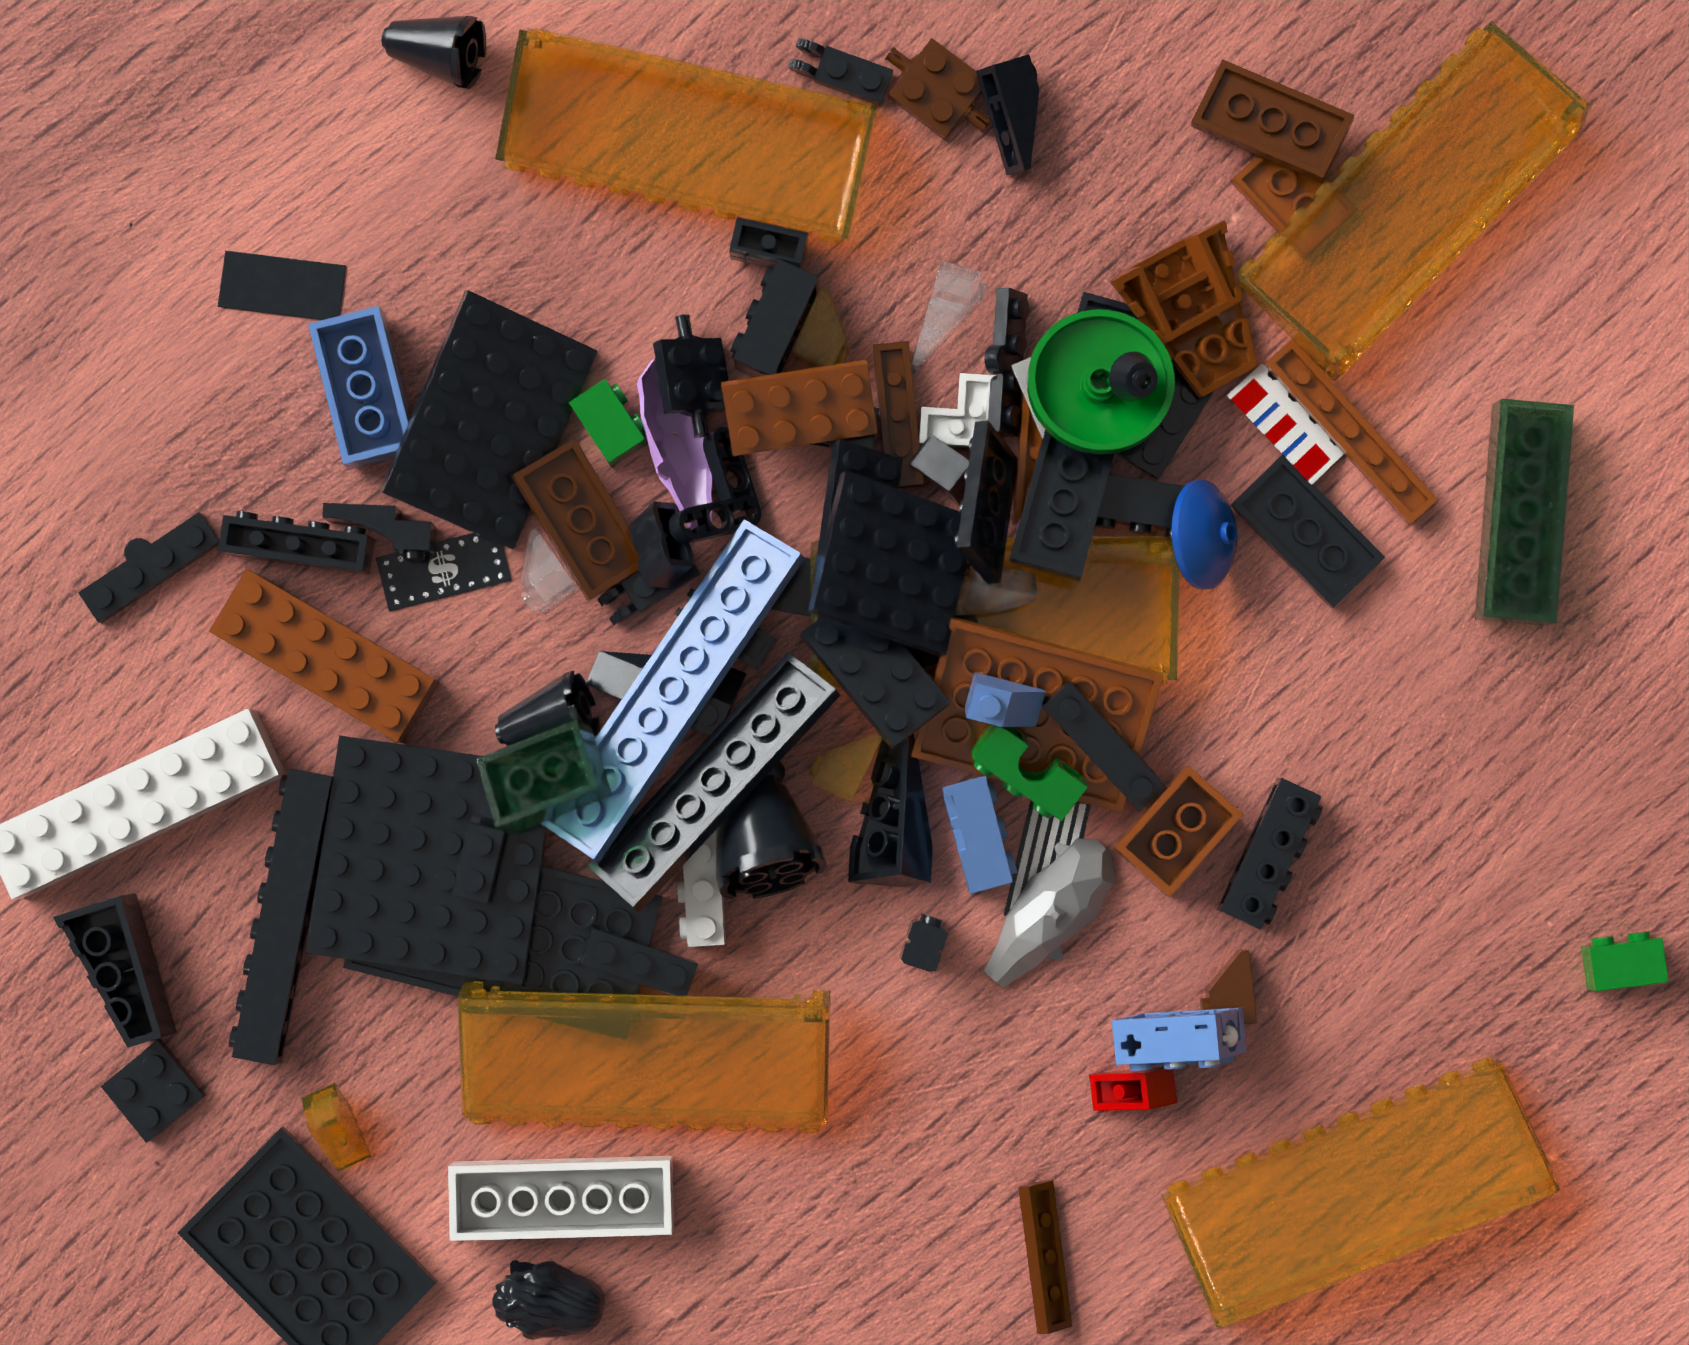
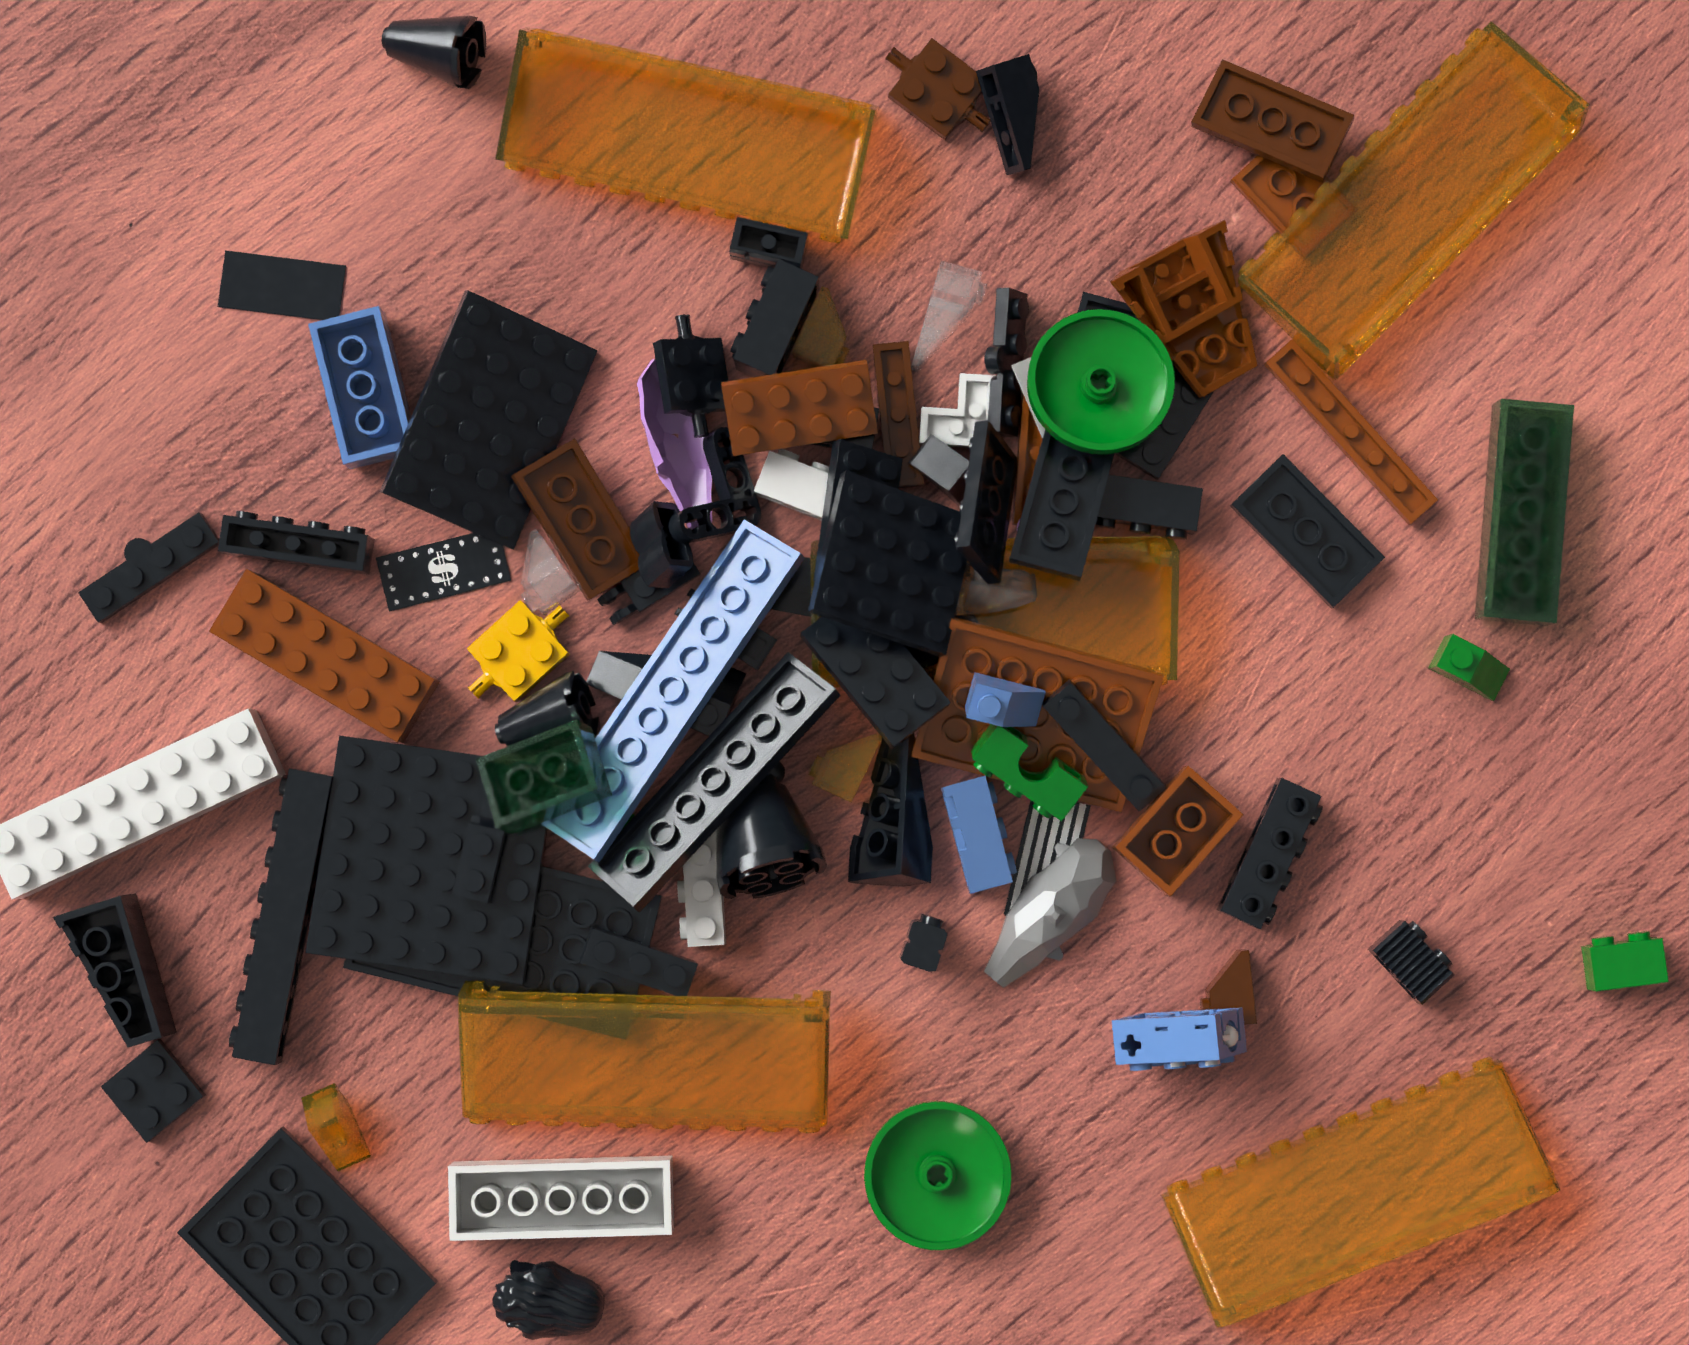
black slope [322,503,436,561] -> none
green brick [569,379,647,467] -> none
black hinge [788,38,893,106] -> none
reddish brown plate [1018,1180,1072,1334] -> none
red slope [1089,1067,1177,1111] -> none
black cone [1109,352,1158,402] -> none
blue dish [1172,480,1238,590] -> none
sticker [1227,363,1344,485] -> none
none -> yellow plate [467,600,570,703]
none -> white brick [754,449,829,521]
none -> green dish [864,1101,1012,1250]
none -> black brick [1368,920,1454,1005]
none -> green slope [1428,634,1510,701]

